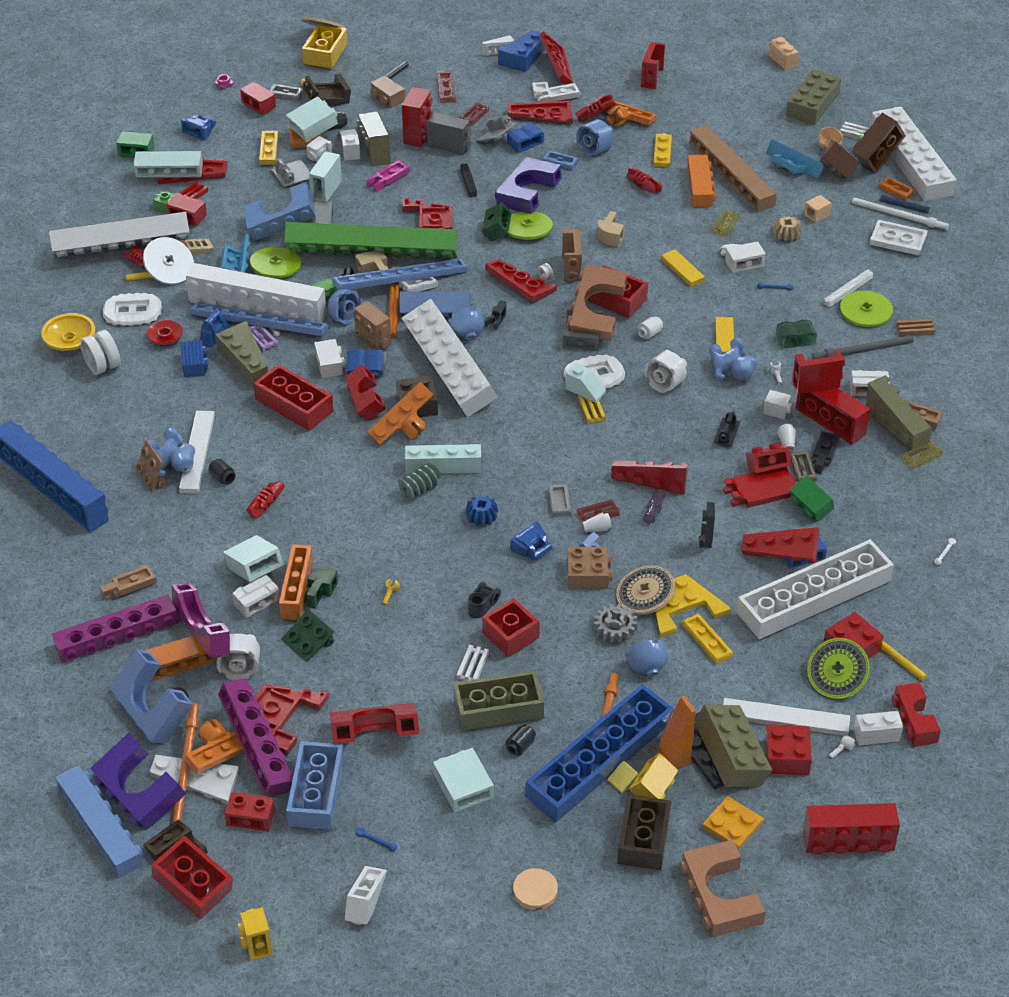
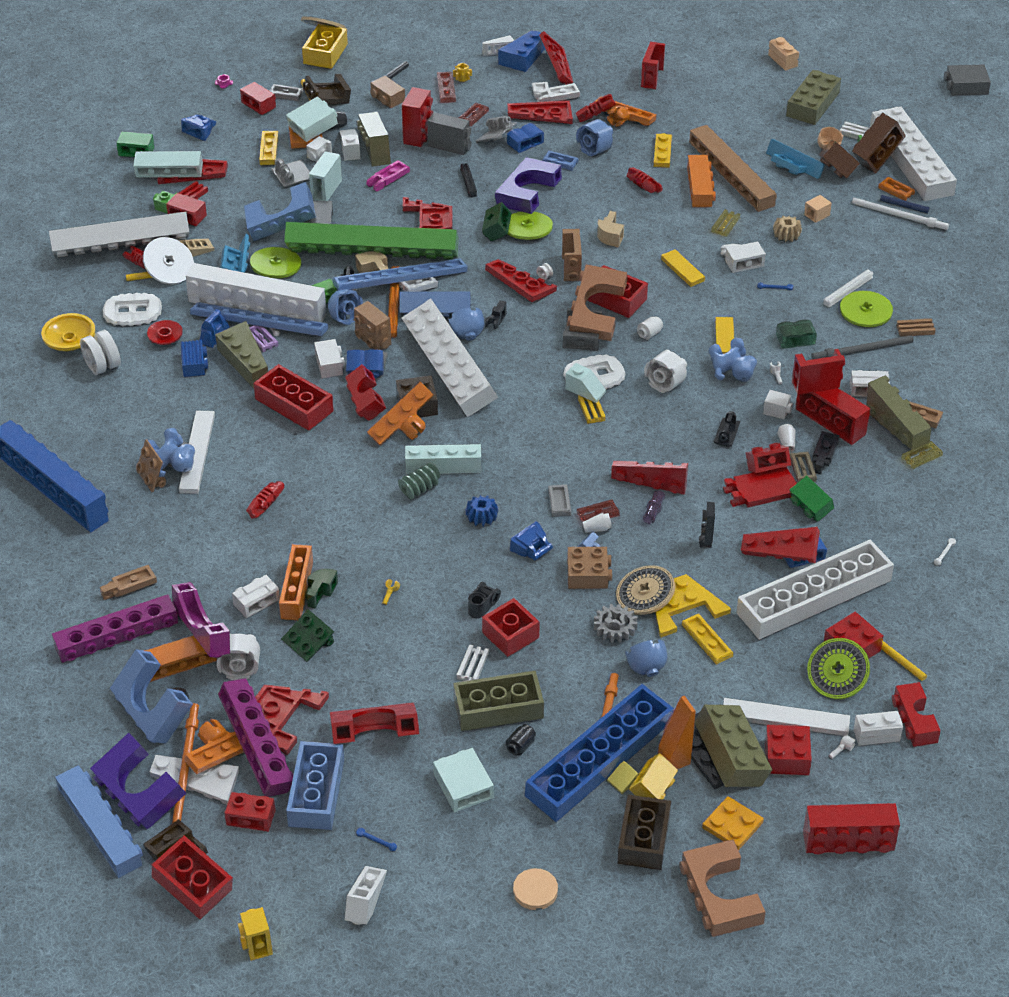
black brick [208,459,236,485] -> none
light aqua brick [223,535,284,582] -> none
white plate [869,220,928,256] -> none
none -> yellow gear [453,63,472,82]
none -> dark grey brick [944,64,991,96]

